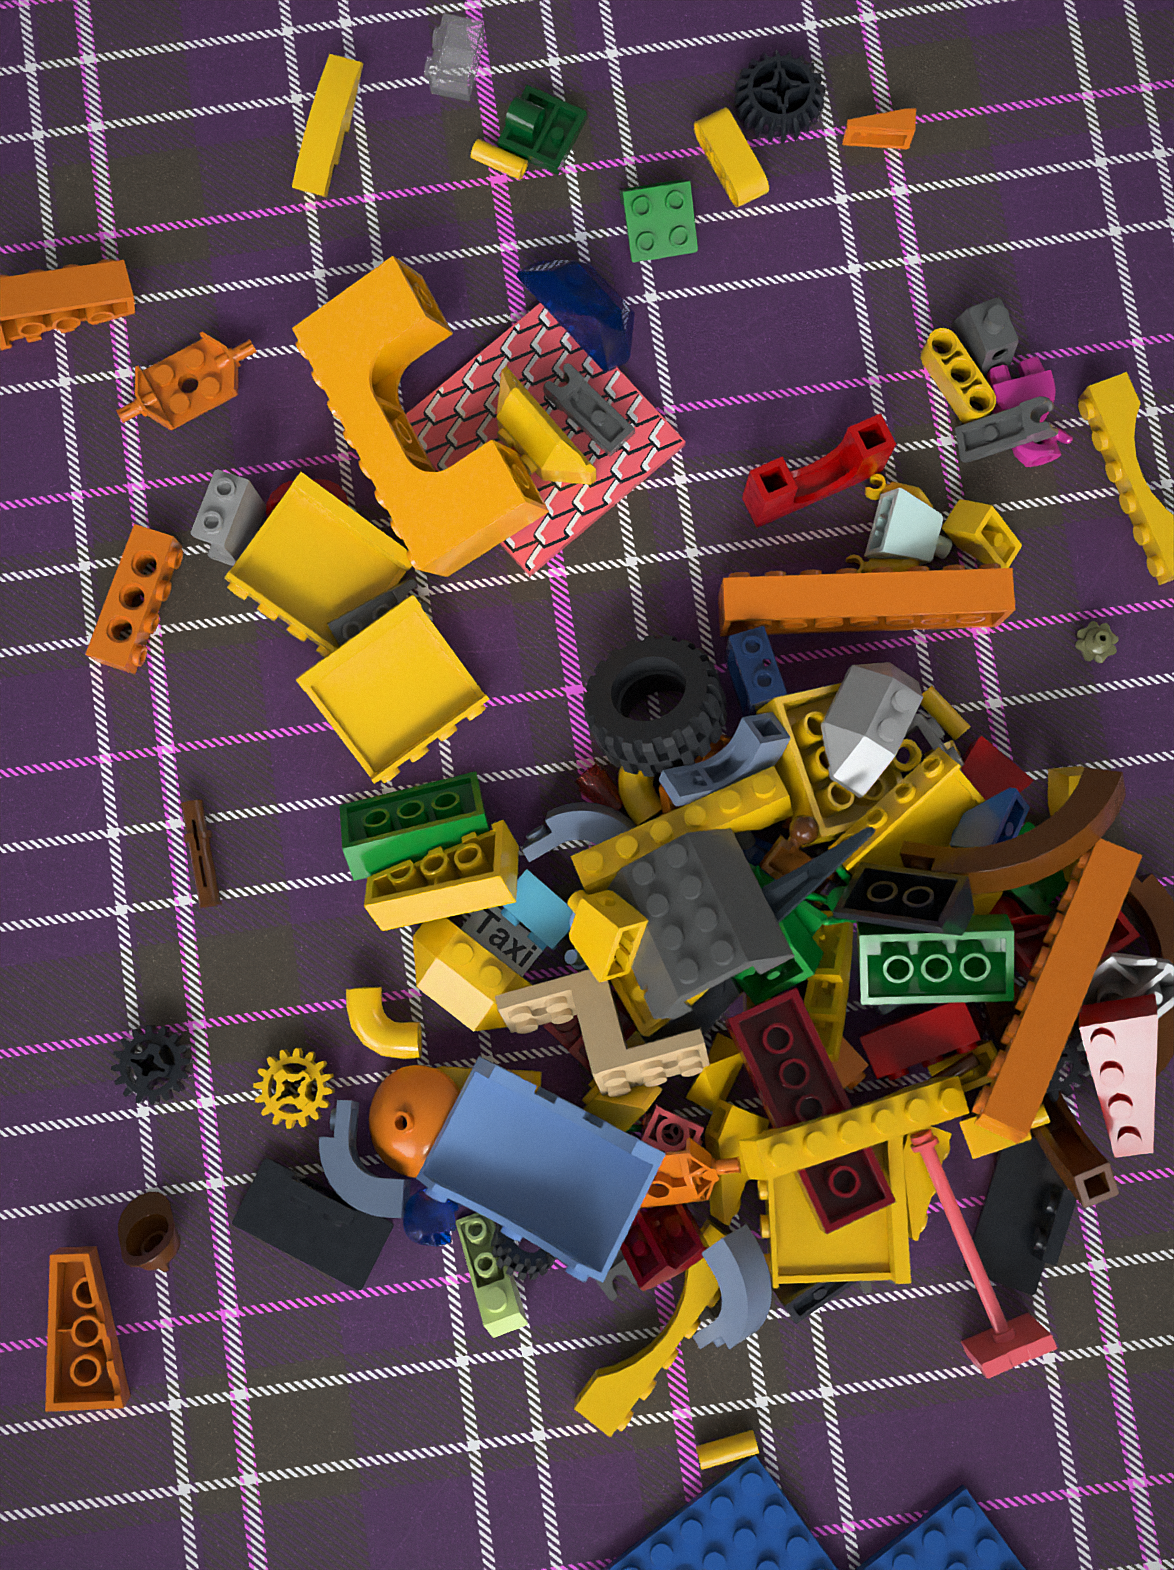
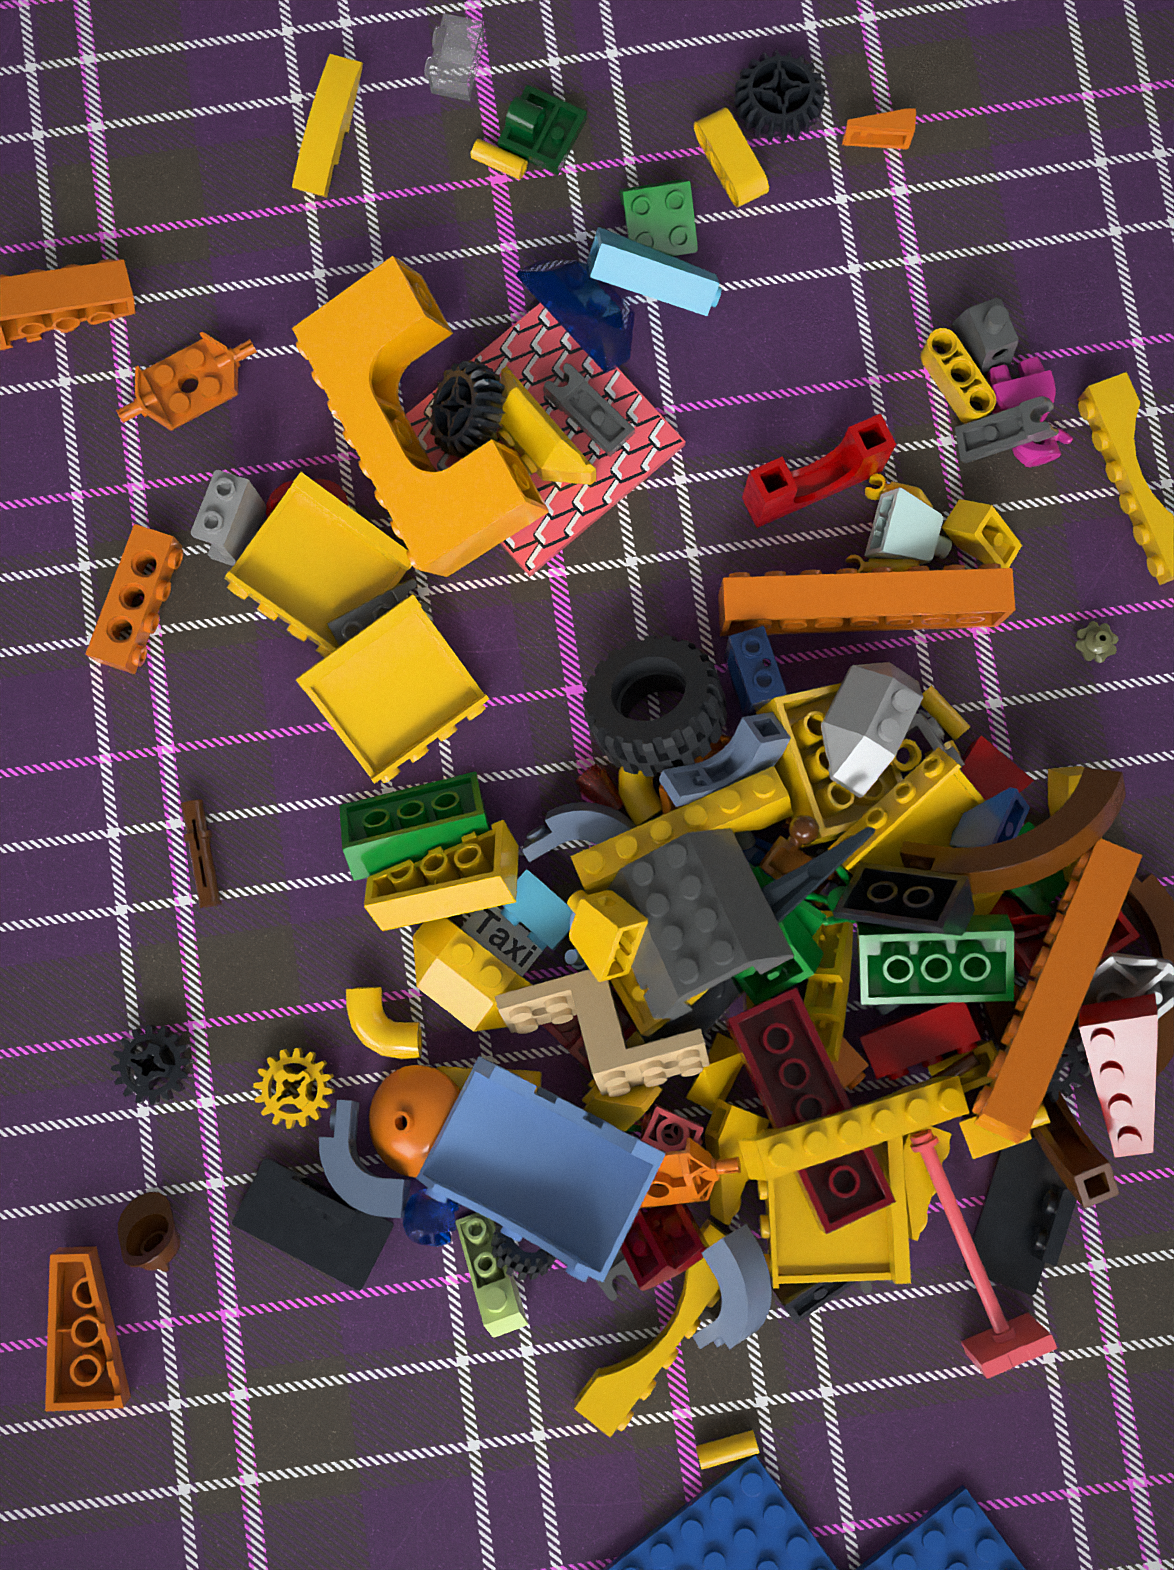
none -> black gear [428,361,507,458]
none -> medium azure slope [587,227,722,316]

